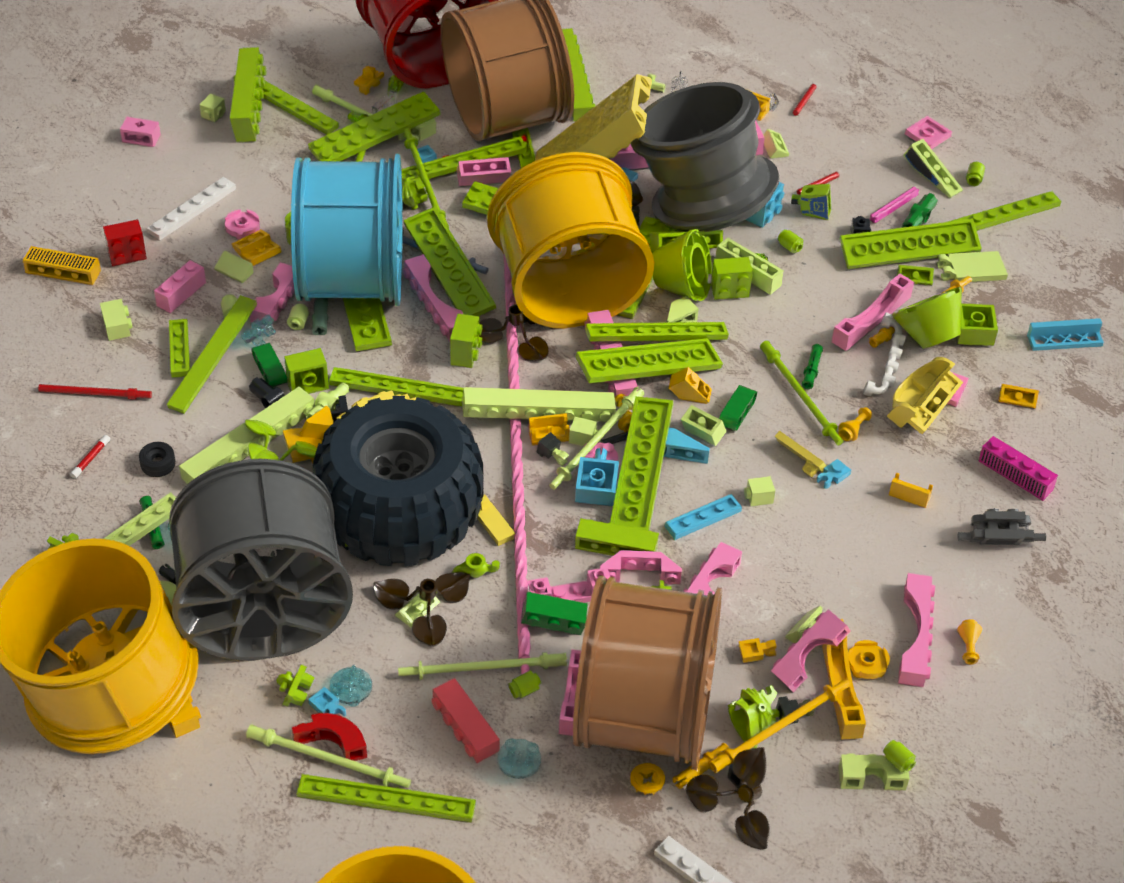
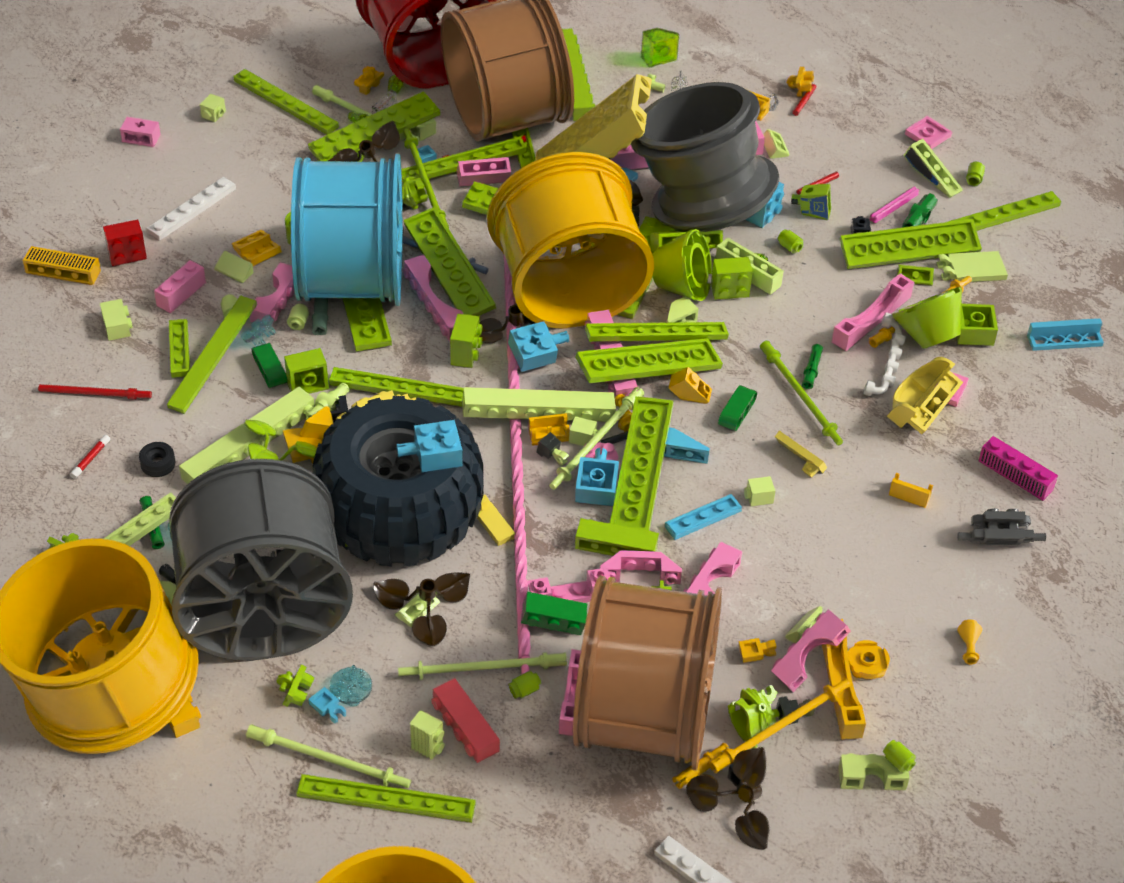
bright pink plate [225,209,260,240] -> none
lime brick [230,47,267,142] -> none
black piece [249,377,285,408] -> none
red arch [292,713,367,761] -> none
lime piece [452,553,500,578] -> none
clear light blue plate [498,738,541,779] -> none
yellow gear [630,763,665,795] -> none
yellowish green brick [681,405,726,446] -> none
medium azure plate [817,459,851,489] -> none
yellow piece [838,407,872,441] -> none
bright pink arch [898,573,935,687] -> none
yellow slope [998,384,1039,409] -> none
none -> dark brown plant [328,121,400,162]
none -> medium azure brick [396,420,462,472]
none -> yellowish green brick [410,710,445,760]
none -> medium azure brick [508,321,569,372]
none -> clear neon green slope [641,28,680,68]
none -> yellow hips [787,66,814,97]

